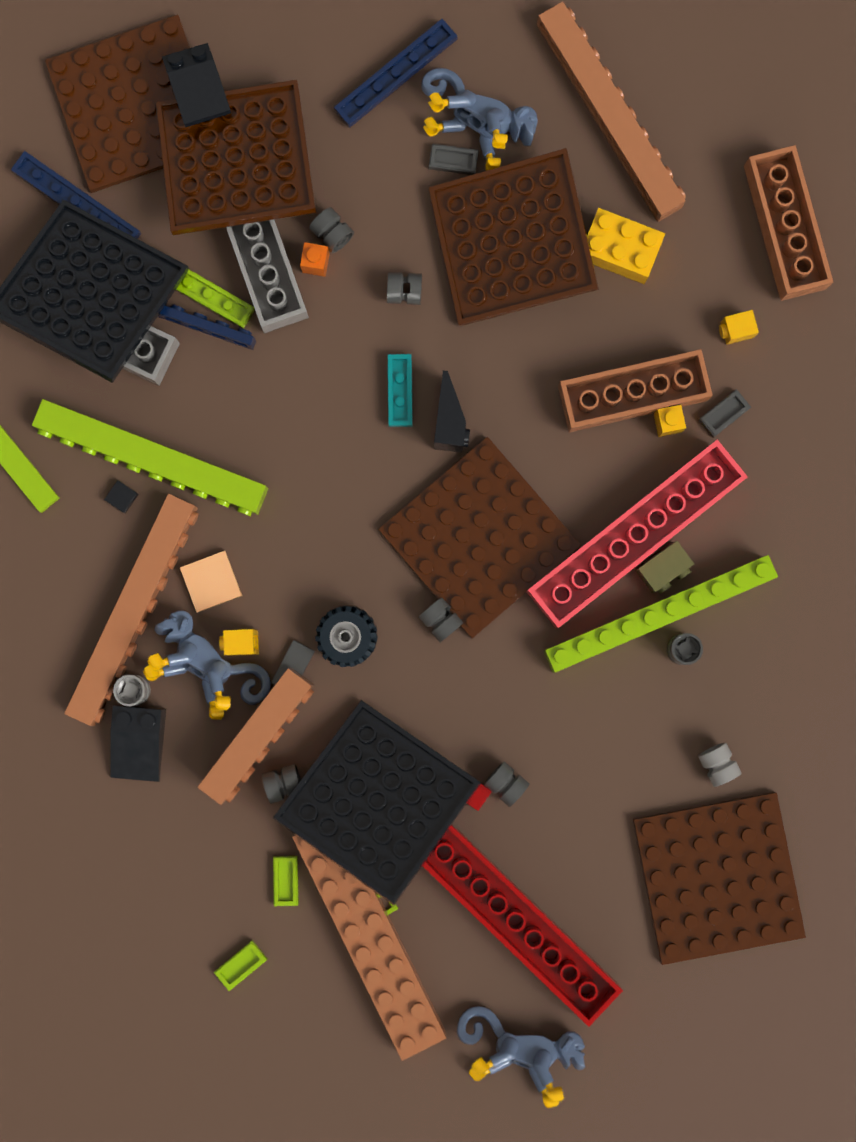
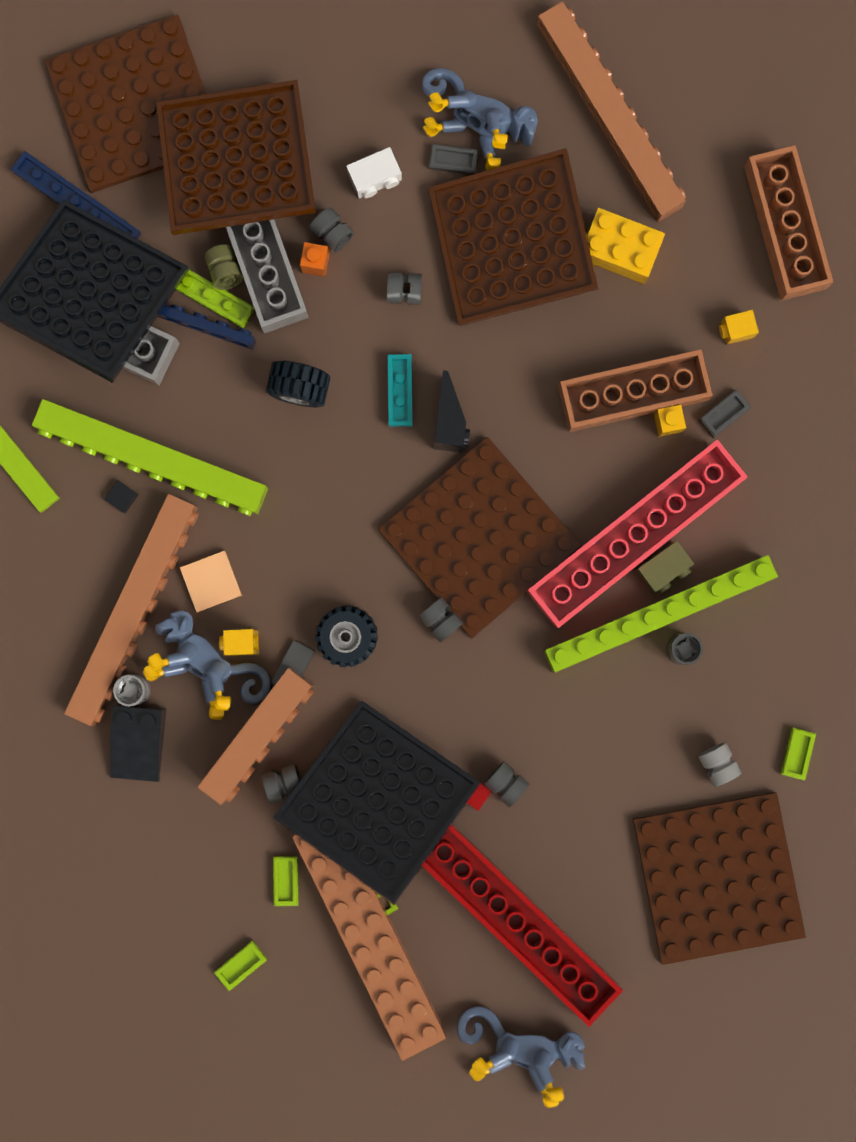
black slope [162,43,231,128] -> none
dark blue plate [334,18,457,128] -> none
none -> olive wheel [204,244,244,290]
none -> black wheel [266,361,331,408]
none -> white brick [346,147,402,198]
none -> lime tile [780,727,816,780]

